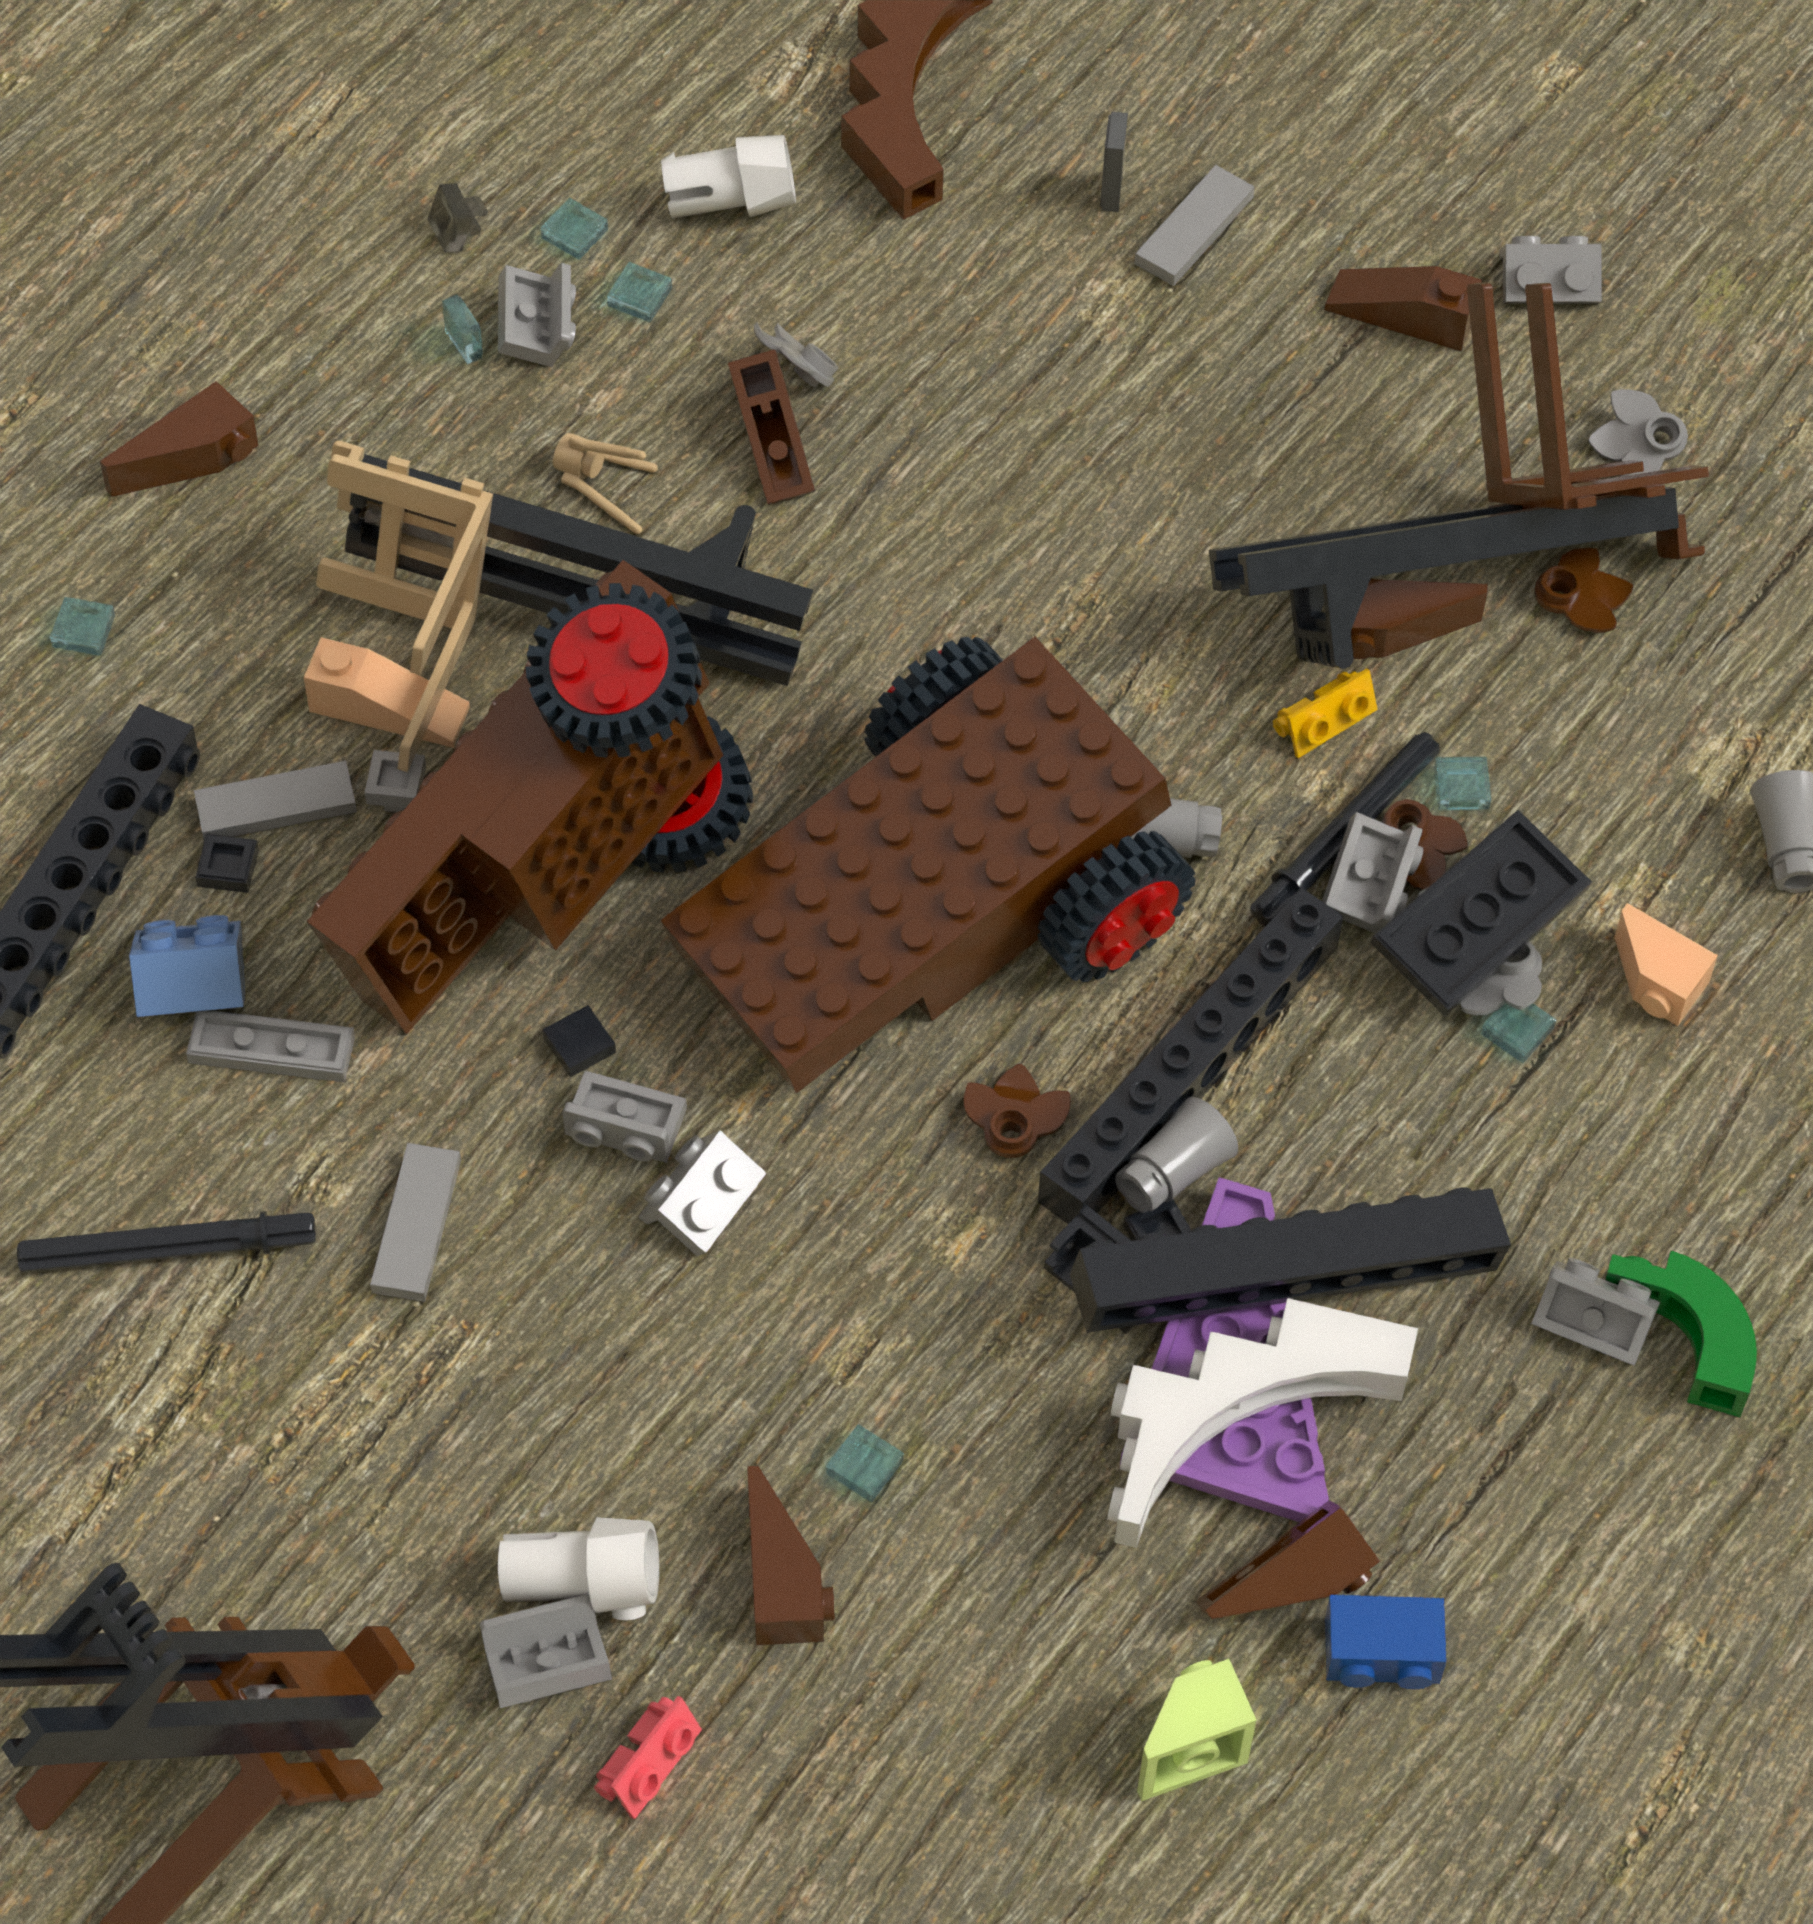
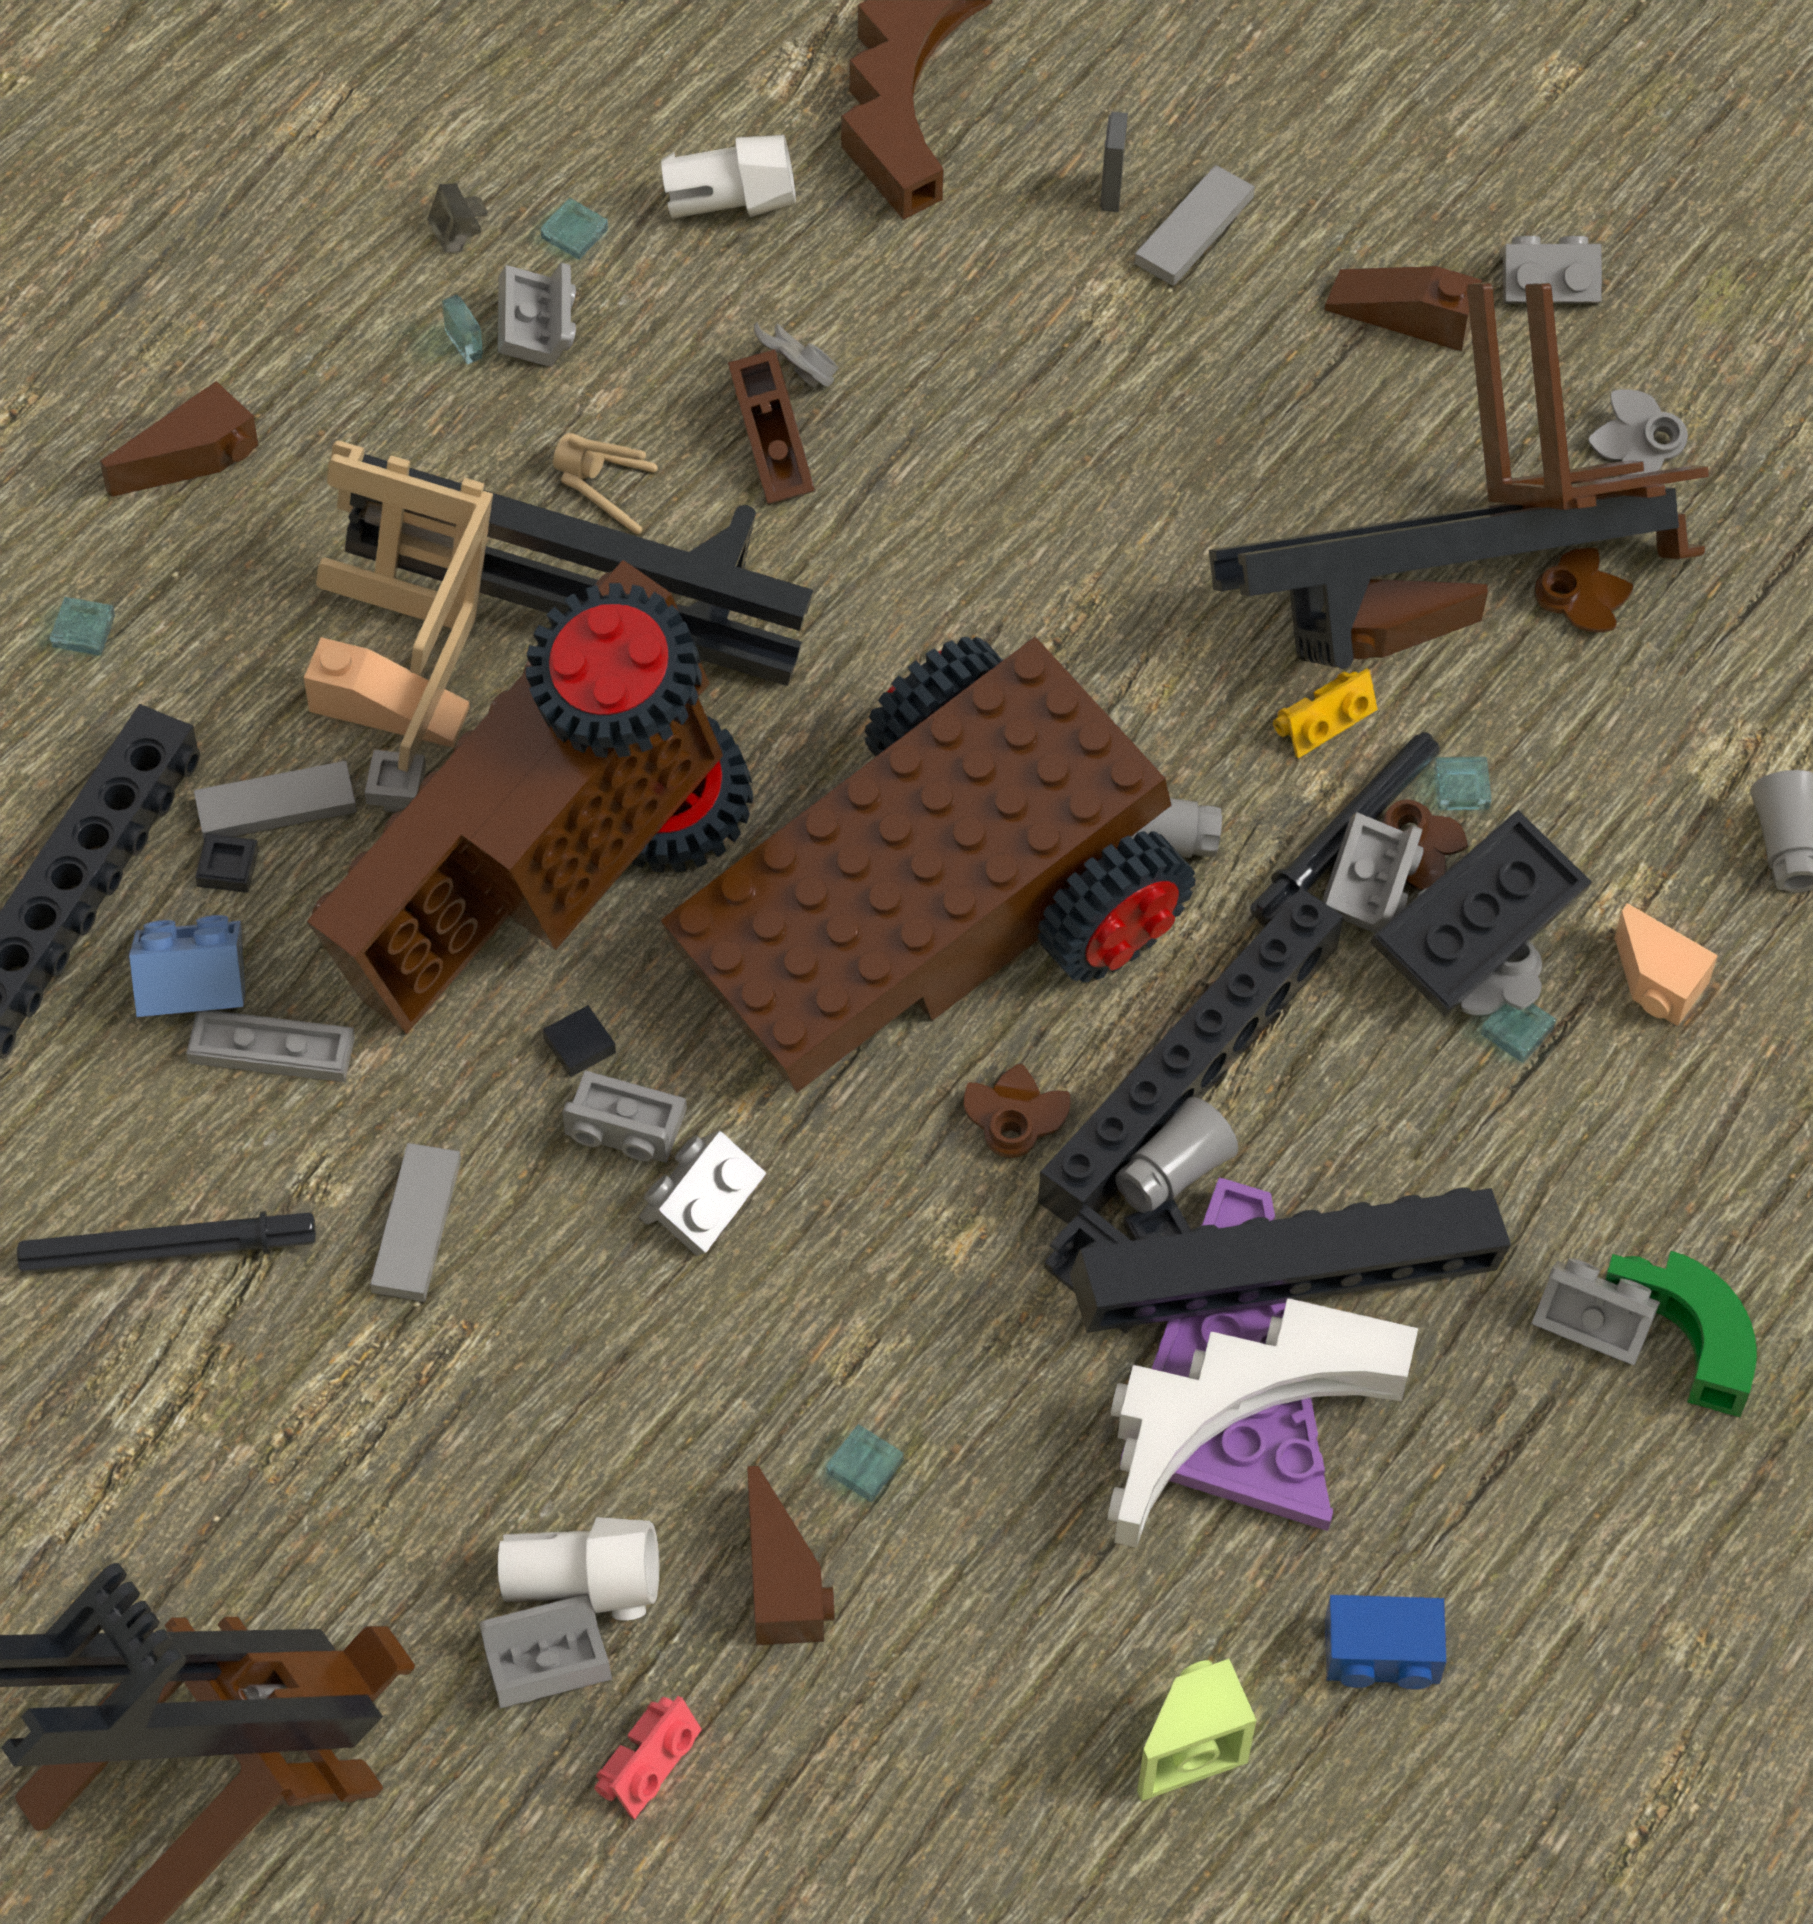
clear light blue tile [607,262,672,323] -> none
reddish brown slope [1195,1500,1380,1619] -> none

